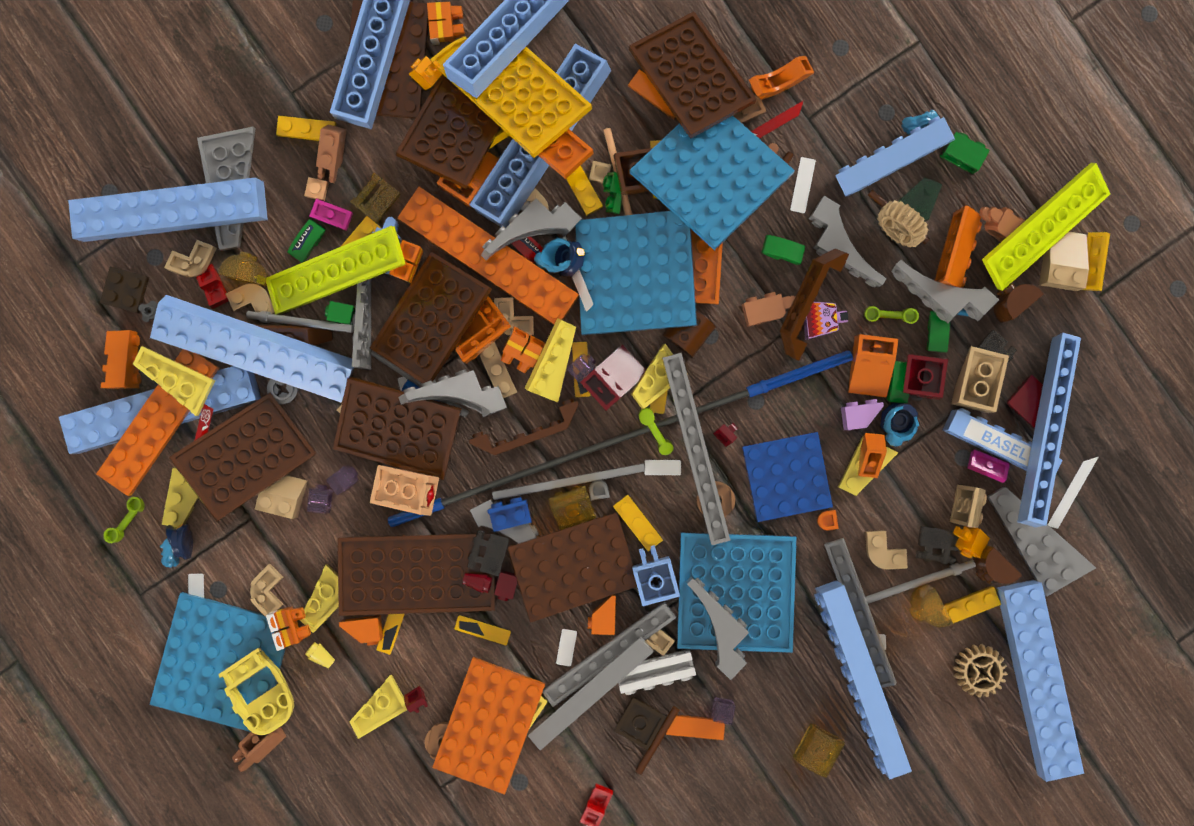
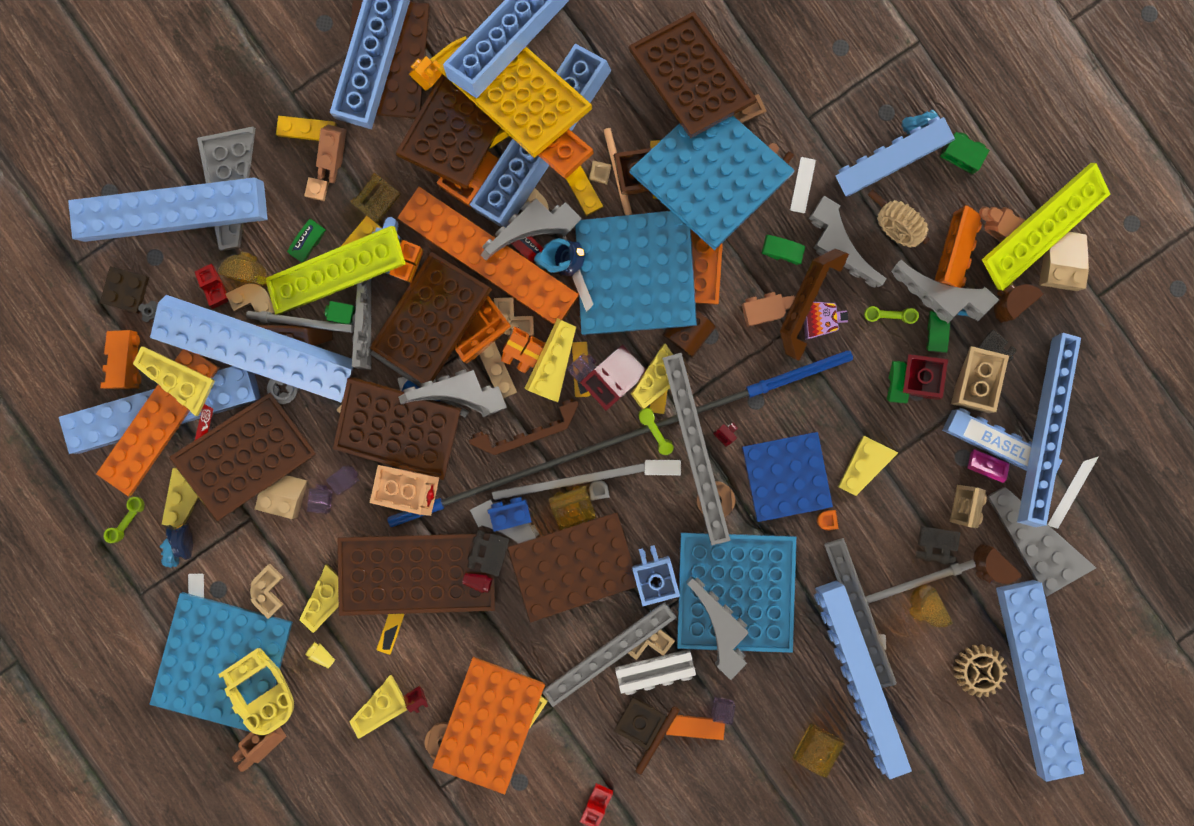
tan plate [164,240,217,278] -> none
orange hips [266,606,311,651] -> none
dark pink plate [309,199,353,231] -> none
orange slope [339,615,384,646] -> none
orange hips [427,2,465,45] -> none
yellow sticker [454,615,511,645] -> none
dark red brick [494,570,518,601] -> none
light grey tile [528,636,654,750] -> none
white sticker [556,629,577,667] -> none
orange slope [588,594,616,635] -> none
green slope [603,172,621,214] -> none
yellow plate [613,494,663,552] -> none
orange tile [628,69,676,120] -> none
orange arch [749,56,814,100] -> none
red sticker [751,100,804,139] -> none
lavender slope [841,399,884,430] -> none
orange slope [848,334,898,397] -> none
orange slope [858,433,887,478] -> none
tan plate [865,530,908,569] -> none
piece [880,402,919,446] -> none
clear green wing [898,177,942,221] -> none
yellow plate [939,586,1001,625] -> none
light orange brick [953,526,990,558] -> none
dark red slope [1006,374,1043,429] -> none
yellow plate [1083,232,1110,291] -> none

